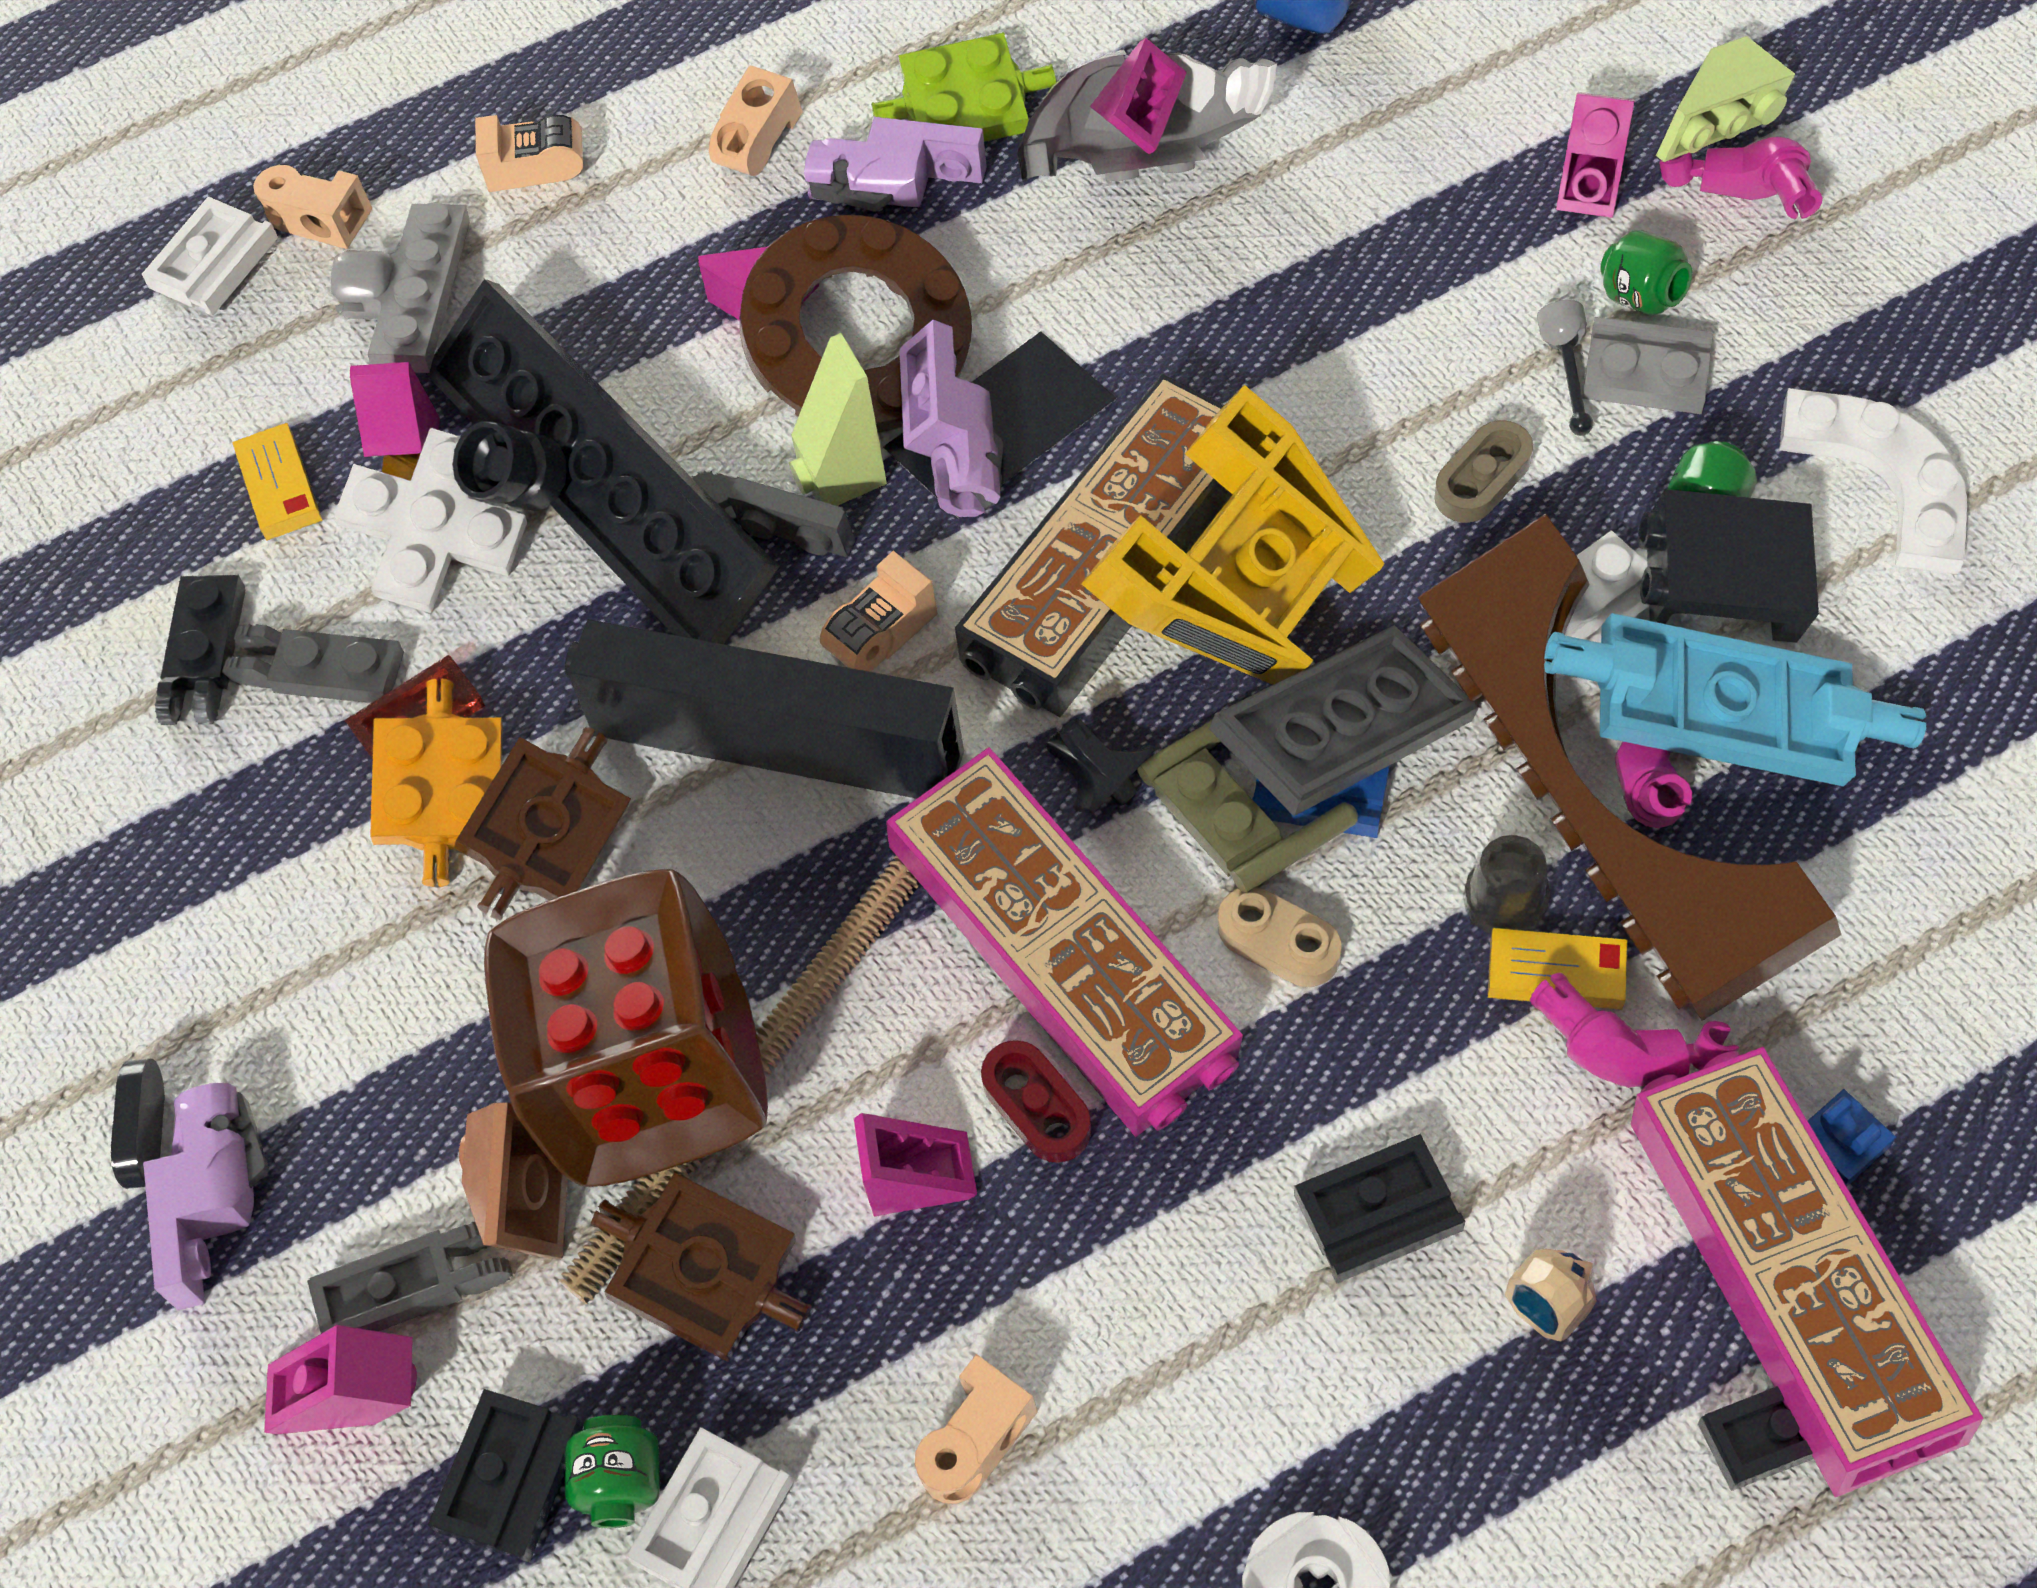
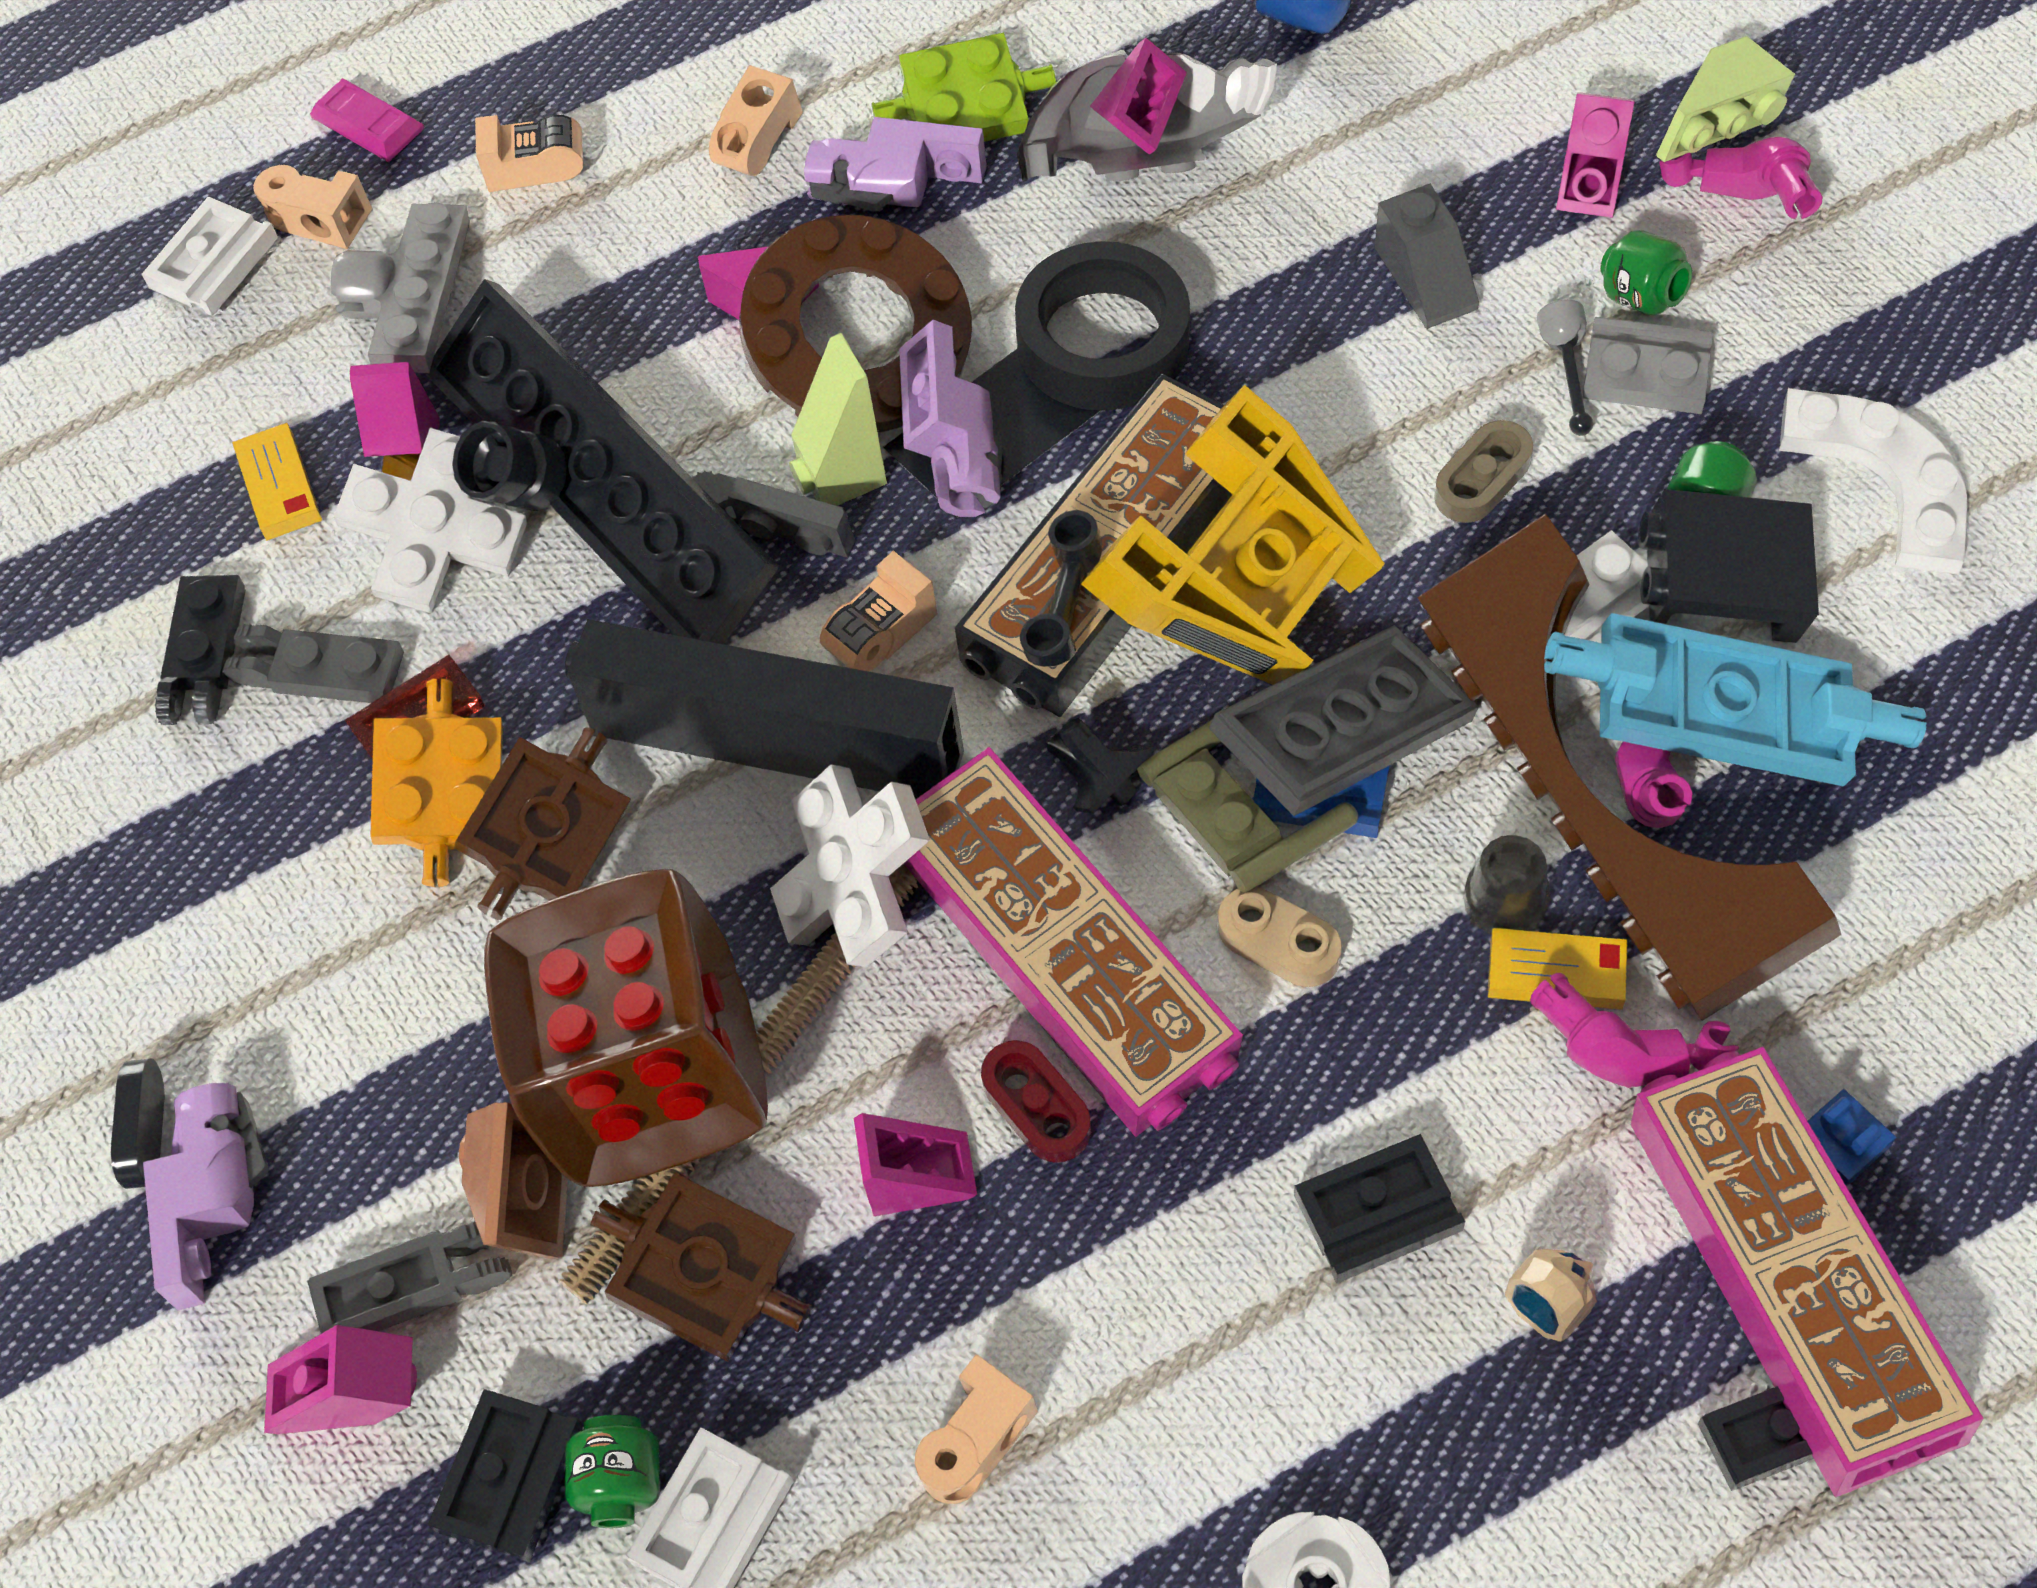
none -> dark pink tile [310,78,425,162]
none -> white plate [770,765,930,967]
none -> black tyre [1015,241,1190,411]
none -> black bar [1020,510,1102,667]
none -> dark grey slope [1375,183,1479,329]

